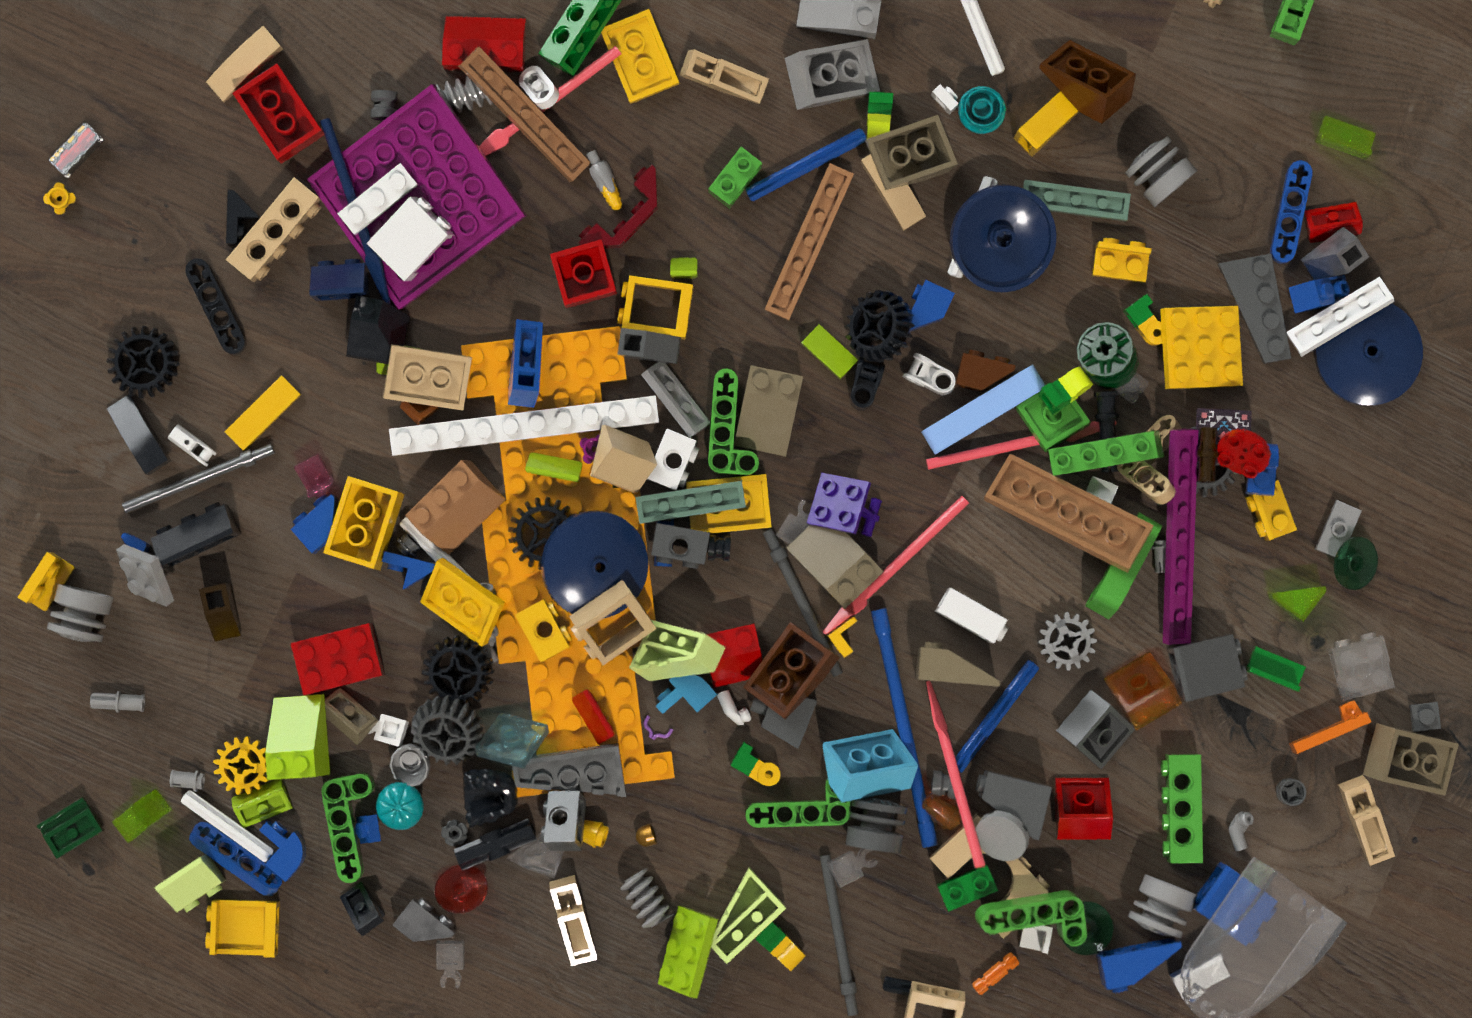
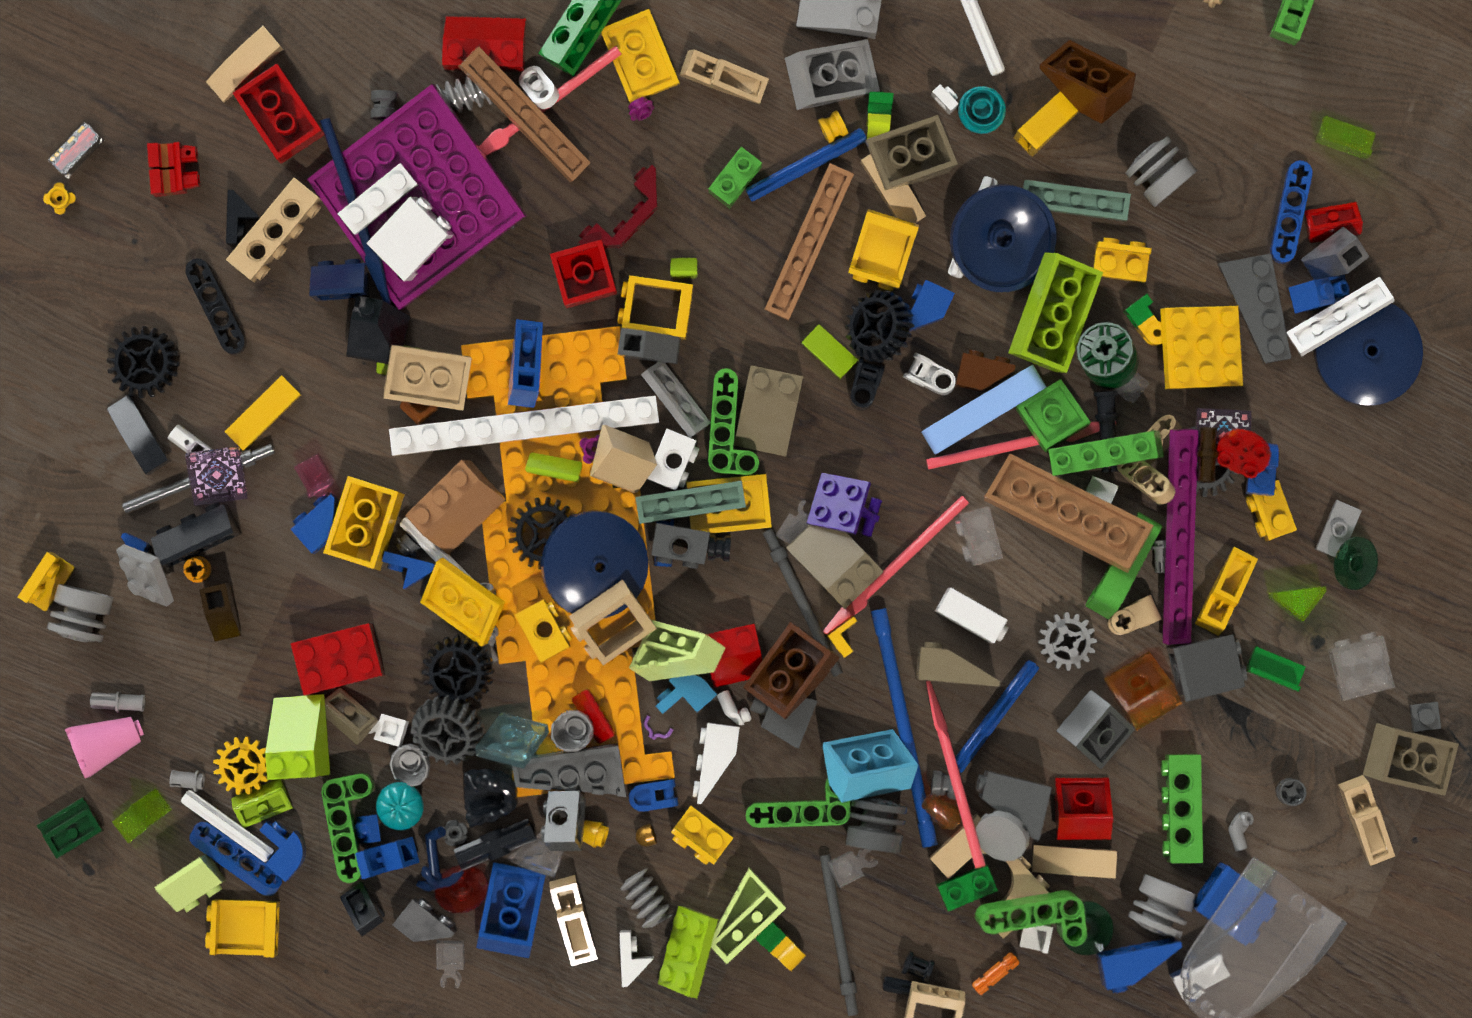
light grey piece [586,150,622,210] -> none
leg [730,741,781,786] -> none
leg [1039,366,1093,415] -> none
orange hinge [1289,701,1371,754] -> none
none -> bright pink cone [65,717,144,779]
none -> red hips [147,142,200,197]
none -> light orange bush [183,556,212,583]
none -> clear purple tile [185,446,248,506]
none -> blue brick [355,837,420,879]
none -> dark blue piece [416,826,464,892]
none -> blue slope [476,862,546,958]
none -> light grey hair [551,710,594,752]
none -> white slope [620,930,654,987]
none -> magenta plate [628,97,655,121]
none -> blue plate [629,779,679,811]
none -> yellow bracket [671,805,734,865]
none -> white slope [693,723,740,804]
none -> yellow wheel [817,110,848,144]
none -> yellow panel [848,209,919,291]
none -> black bush [901,951,935,983]
none -> clear bracket [955,507,1003,566]
none -> lime brick [1008,253,1103,373]
none -> tan slope [1032,845,1117,878]
none -> tan piece [1107,595,1162,635]
none -> yellow slope [1195,547,1258,636]

